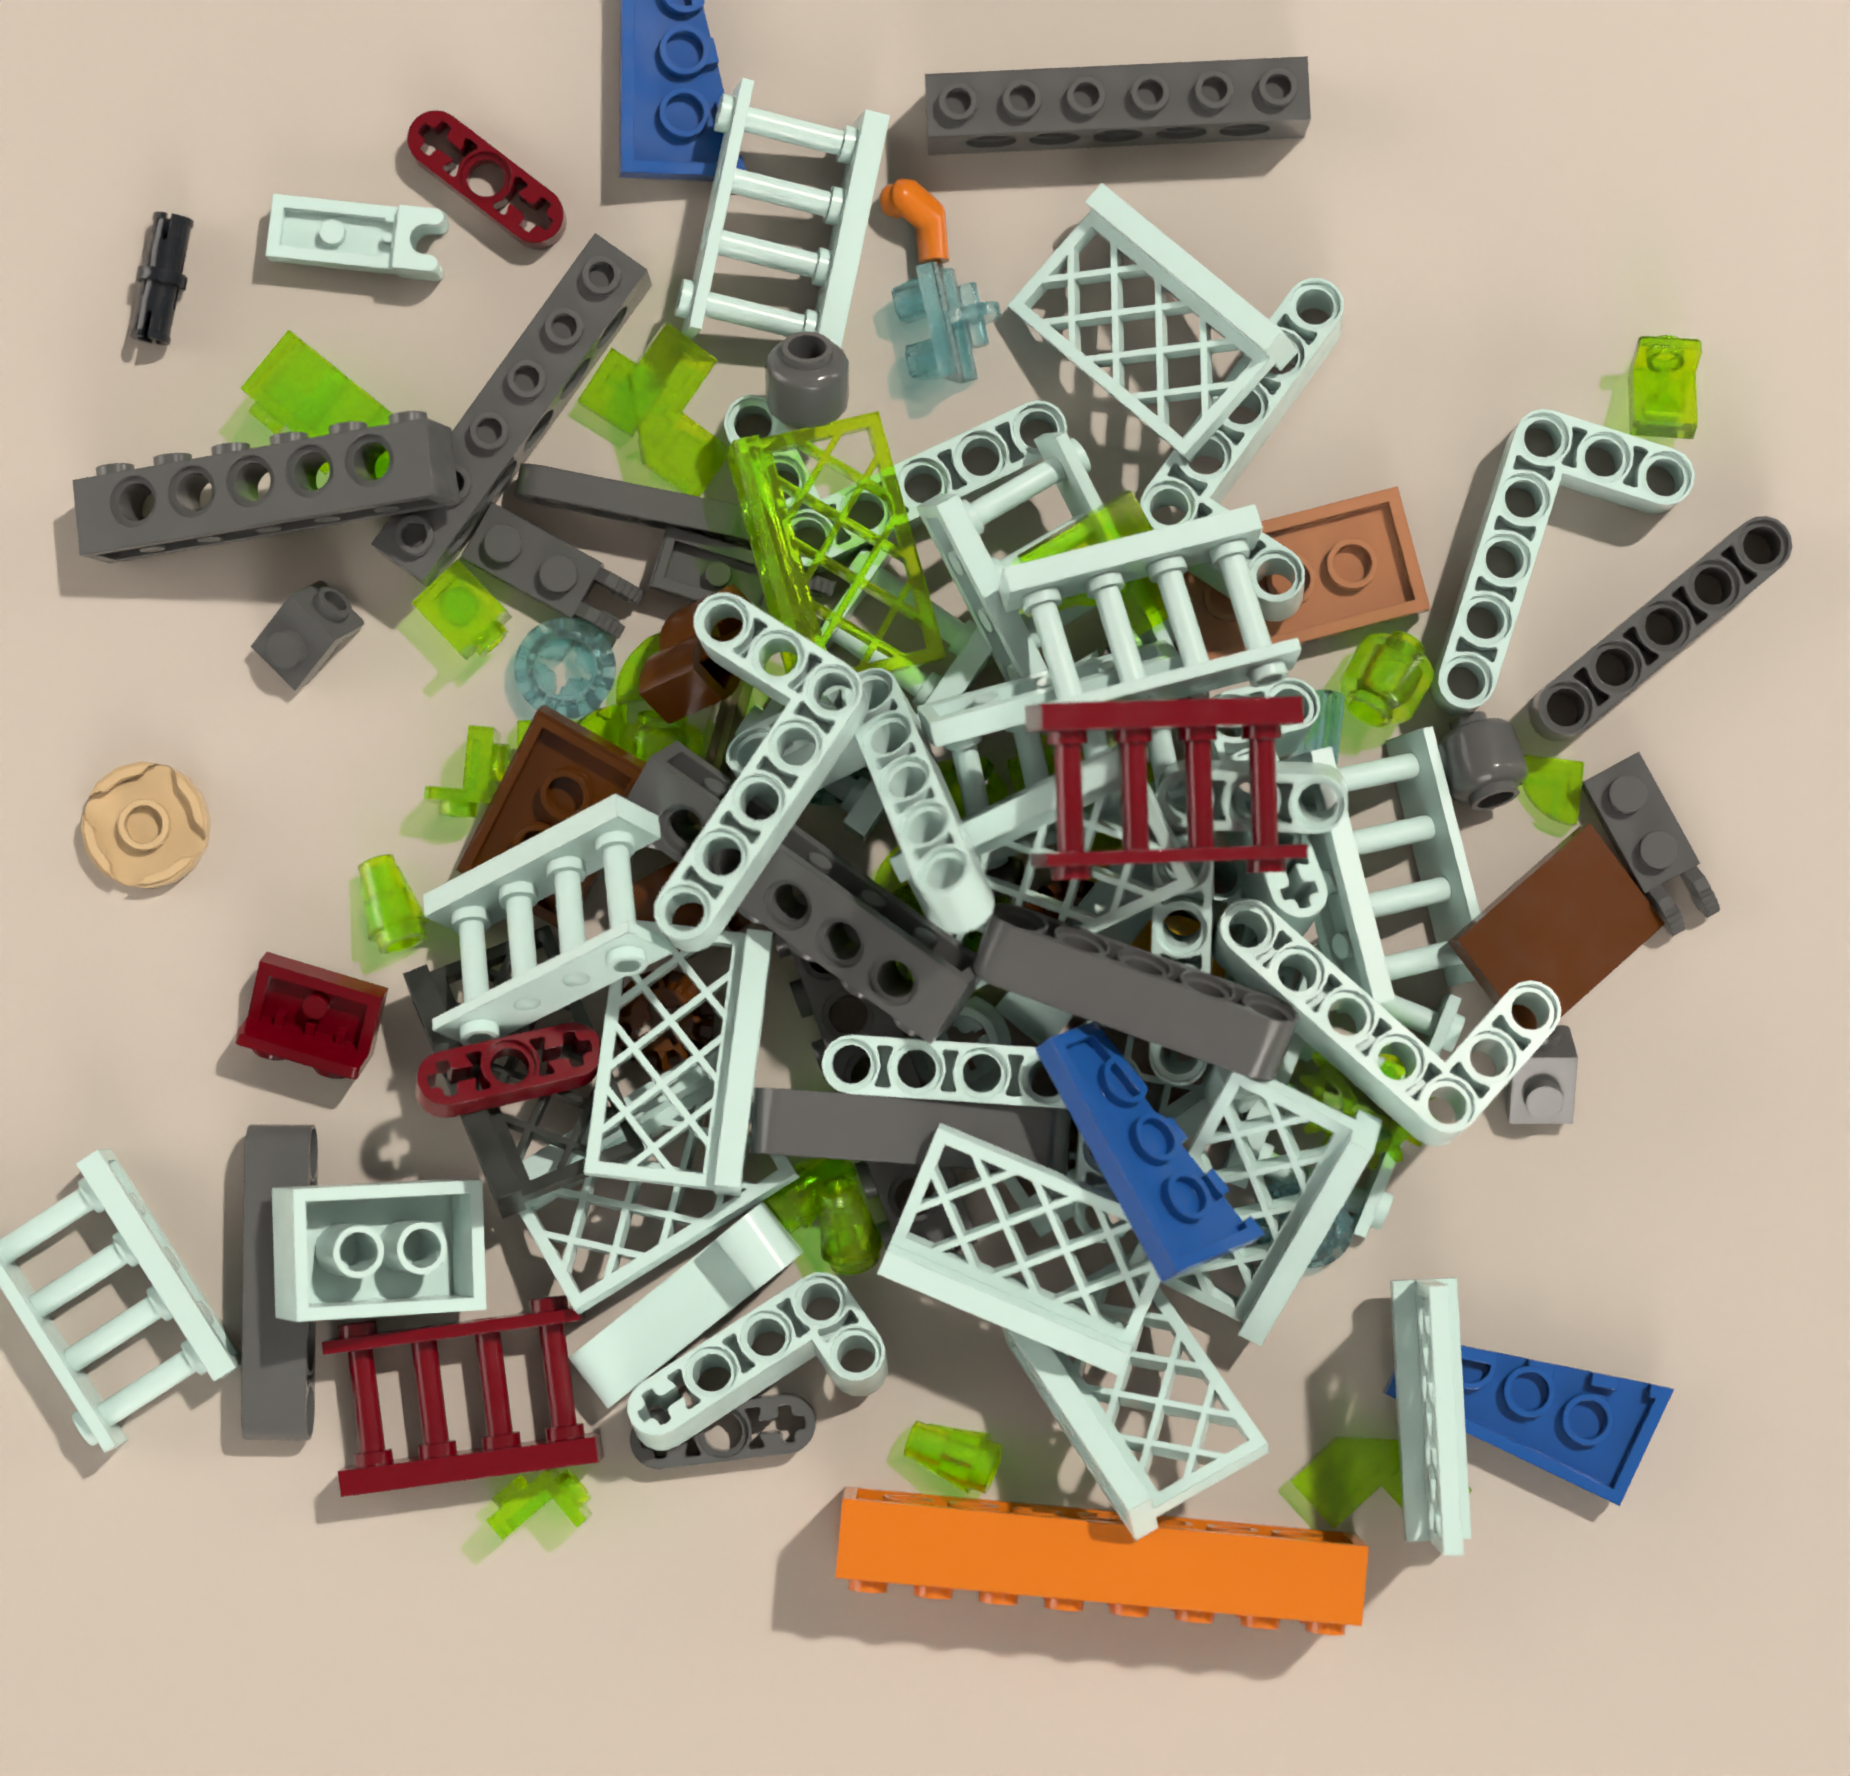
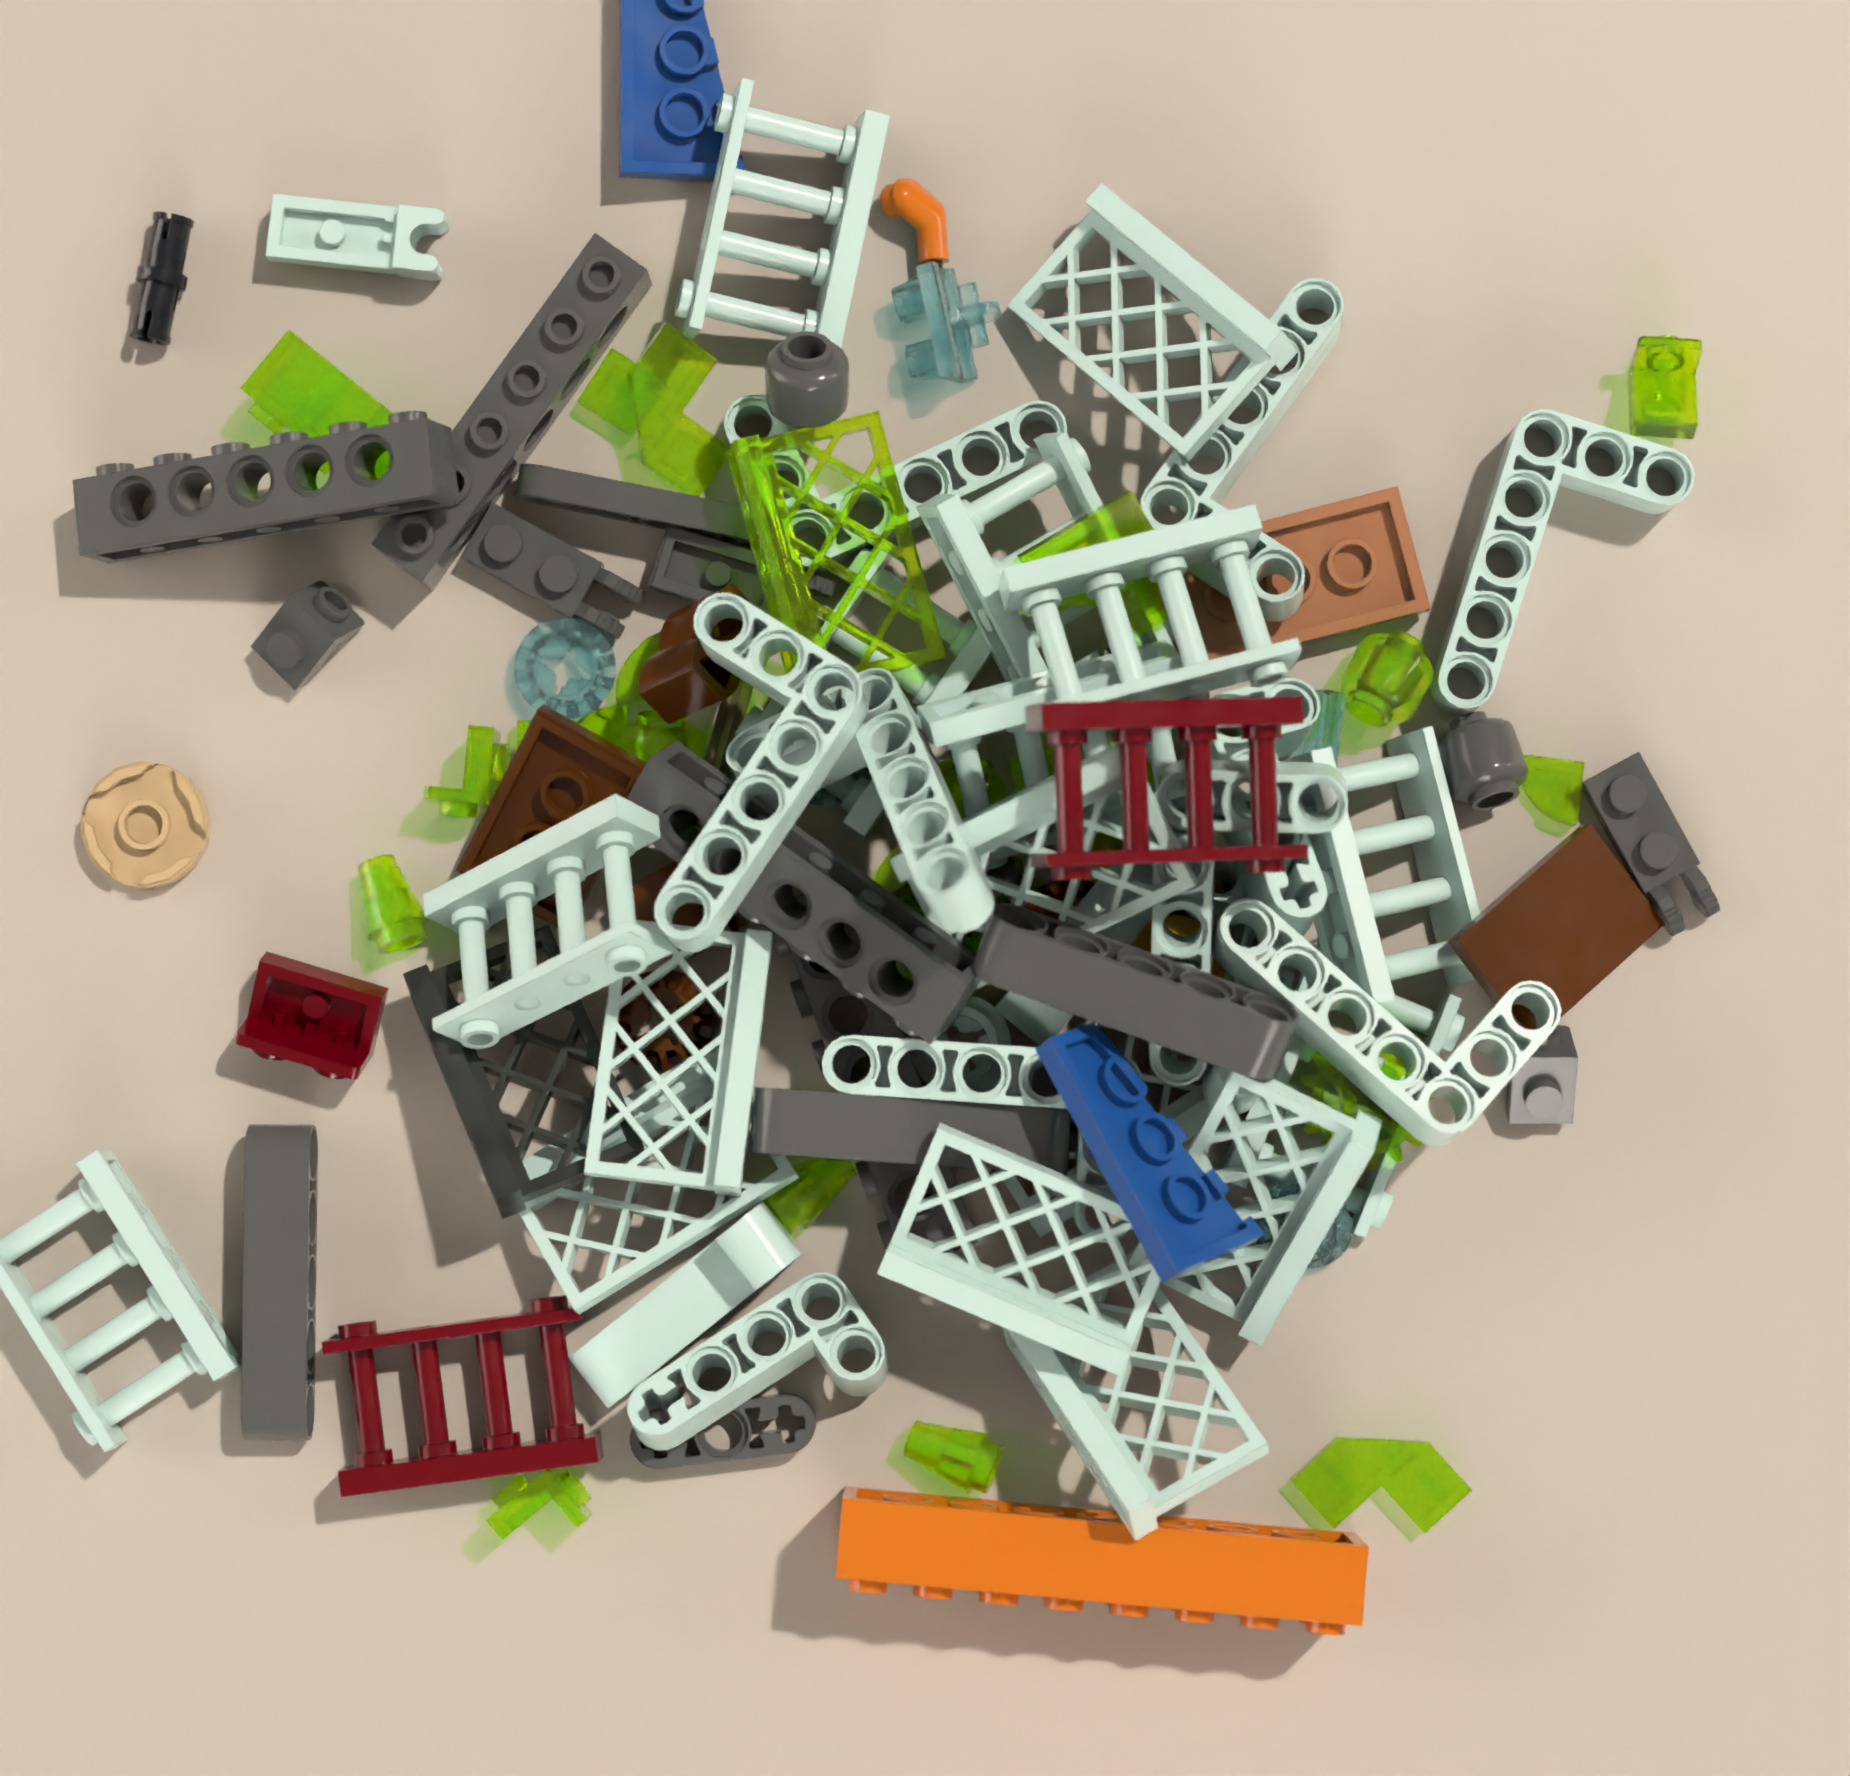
light aqua brick [272,1179,487,1322] -> none
dark red beam [407,110,567,249] -> none
clear neon green bracket [411,559,512,660] -> none
dark red beam [415,1022,601,1118] -> none
clear neon green cone [818,1176,883,1275] -> none
dark grey brick [925,56,1311,155] -> none
blue wing [1383,1345,1674,1506] -> none
light aqua fence [1390,1277,1471,1556] -> none
dark grey beam [1529,516,1792,741] -> none

